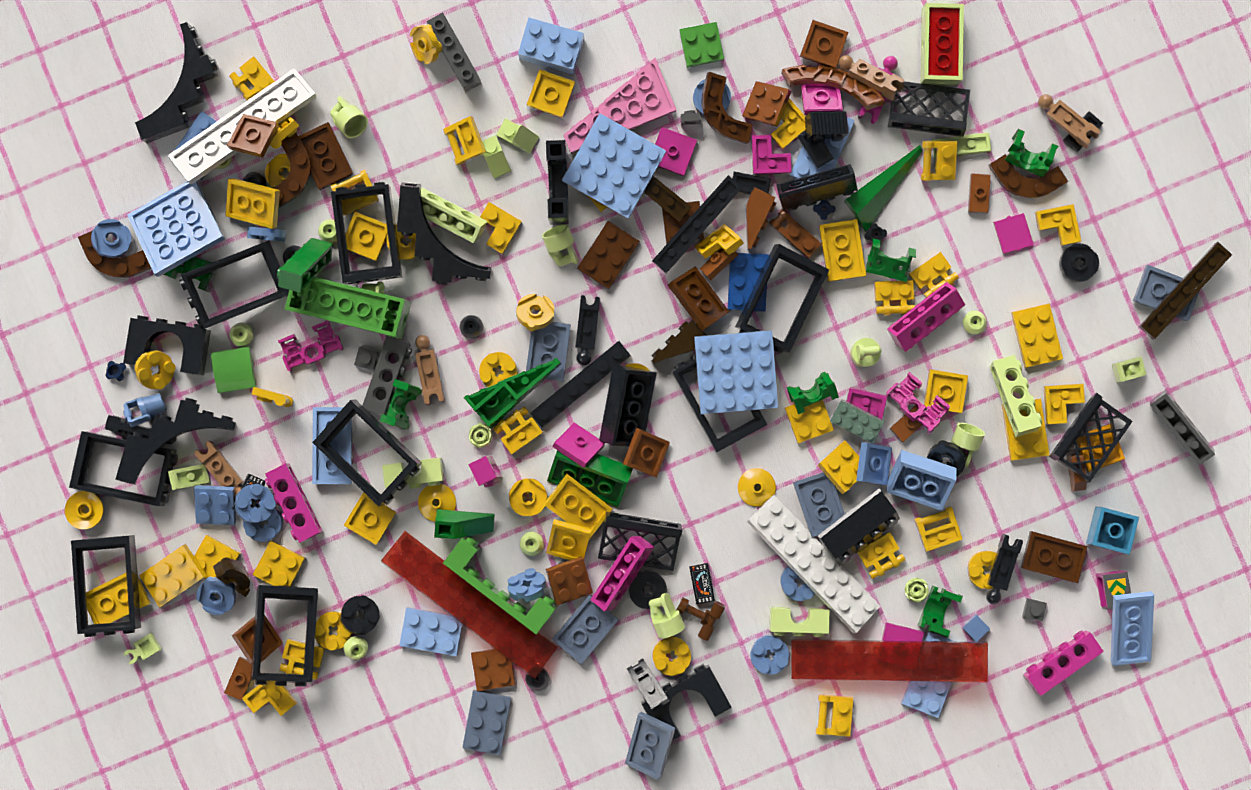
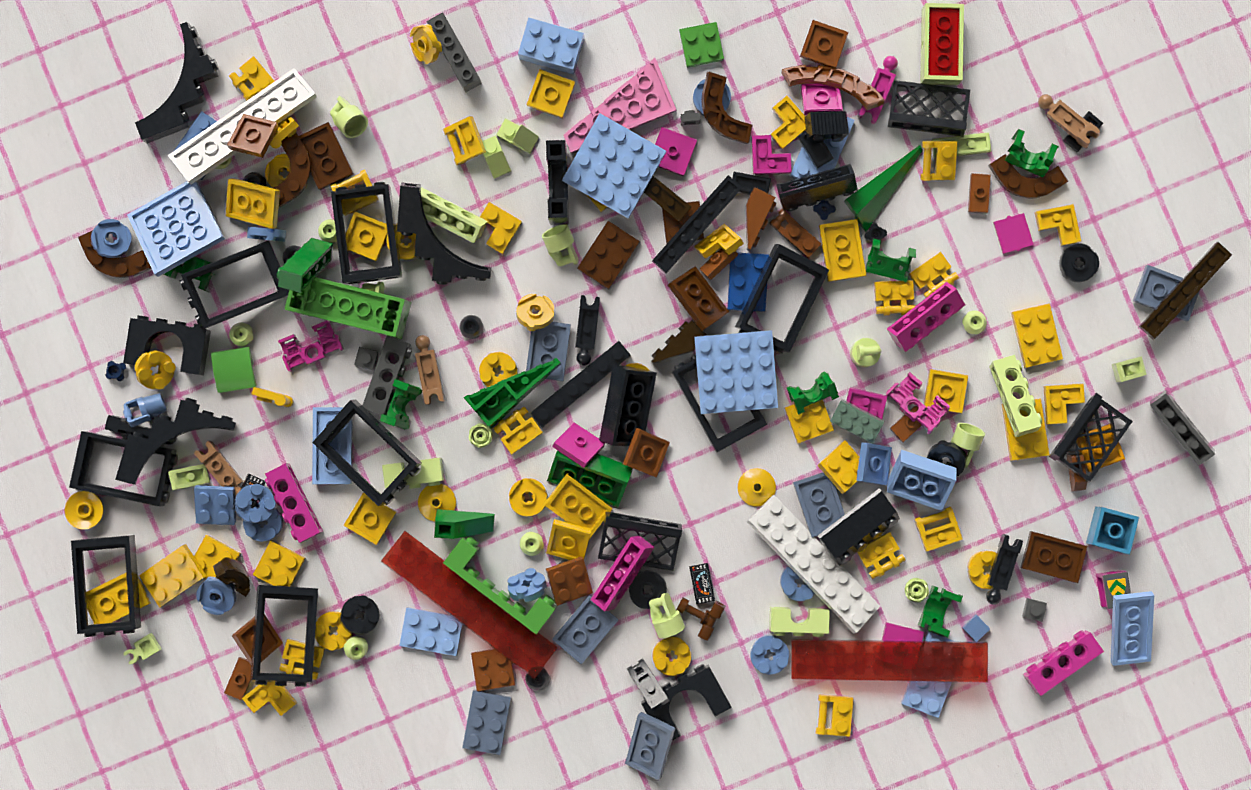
dark pink brick [468,456,502,487] -> none
dark orange plate [742,81,791,127] -> none
medium nougat plate [838,55,904,101] -> none

